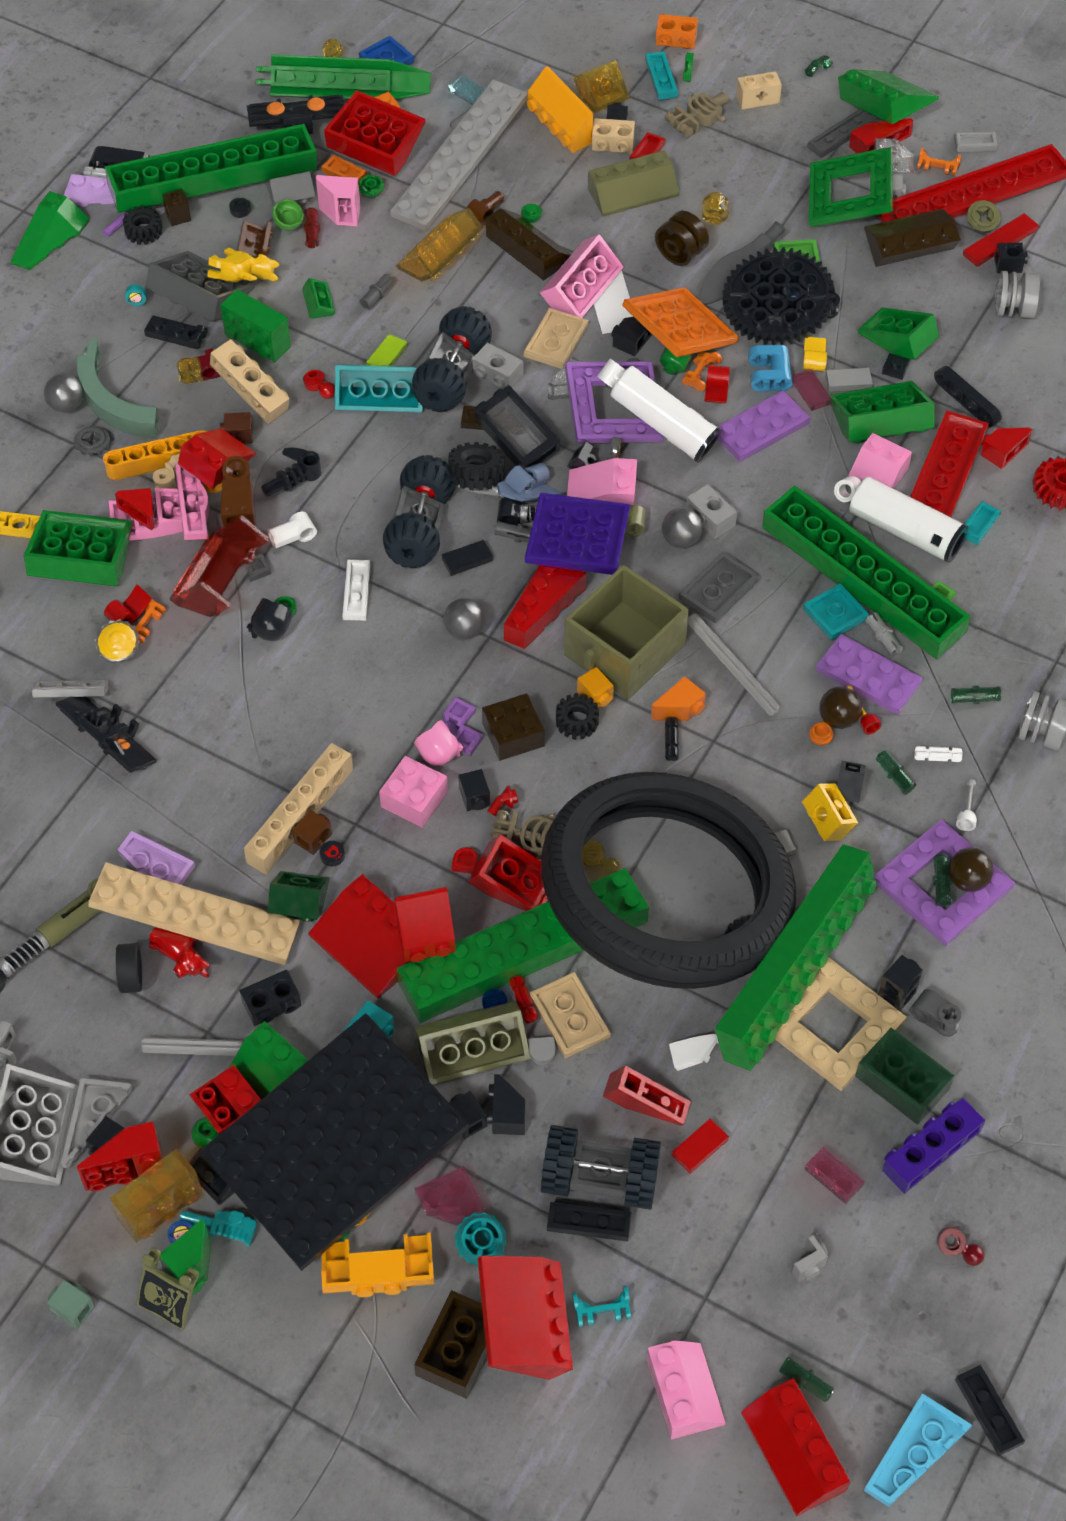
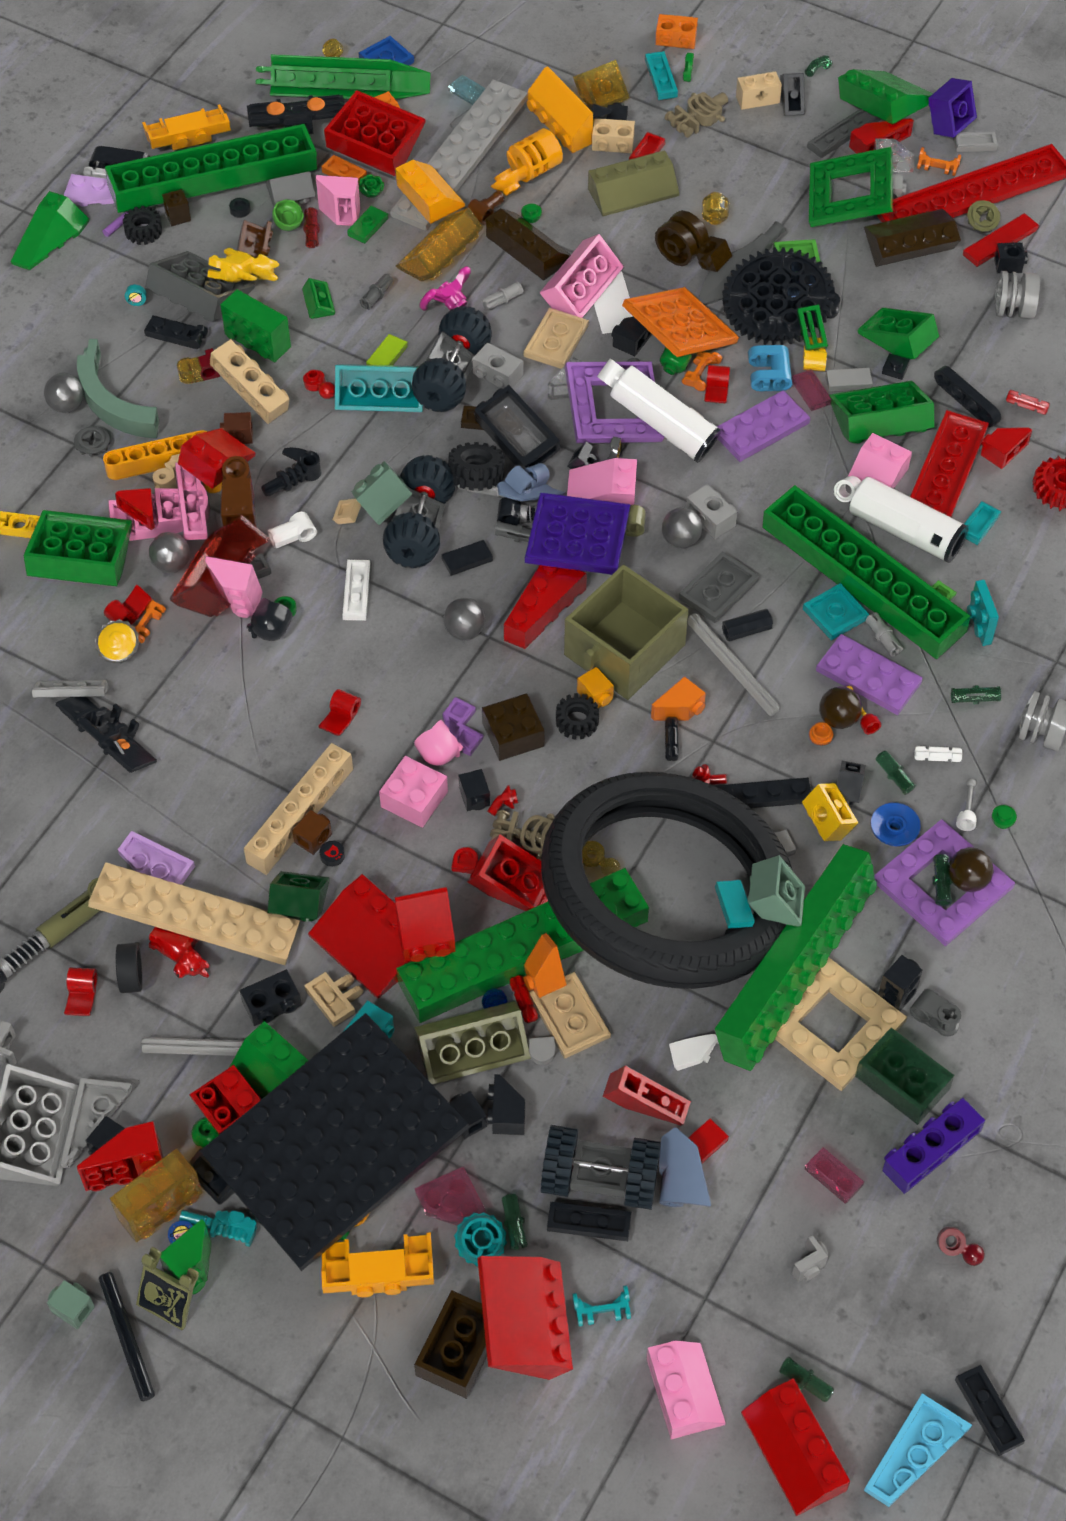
none -> red panel [64,967,97,1016]
none -> black axle [99,1272,155,1402]
none -> light orange bracket [142,104,231,150]
none -> flat silver piece [149,532,190,573]
none -> bright pink slope [205,557,263,618]
none -> tan hinge [304,972,364,1027]
none -> red panel [318,689,361,736]
none -> tan plate [333,499,361,524]
none -> green plate [347,206,388,244]
none -> sand green slope [351,461,412,525]
none -> light orange slope [395,160,465,224]
none -> dark pink piece [419,266,471,311]
none -> light grey axle [482,282,523,310]
none -> light orange cylinder [490,128,563,196]
none -> clear green axle [502,1194,528,1250]
none -> orange slope [523,933,567,998]
none -> black slope [587,104,612,119]
none -> sand blue panel [659,1127,711,1207]
none -> red plate [692,764,727,785]
none -> dark brown brick [695,236,732,272]
none -> black plate [714,777,811,808]
none -> teal tile [715,880,755,928]
none -> black axle [722,609,773,641]
none -> sand green slope [748,855,805,927]
none -> black slope [780,73,805,116]
none -> green tile [797,305,828,351]
none -> blue dish [871,803,921,846]
none -> dark purple brick [928,78,977,138]
none -> teal plate [967,580,999,646]
none -> green plate [992,805,1017,829]
none -> axle [1006,390,1050,415]

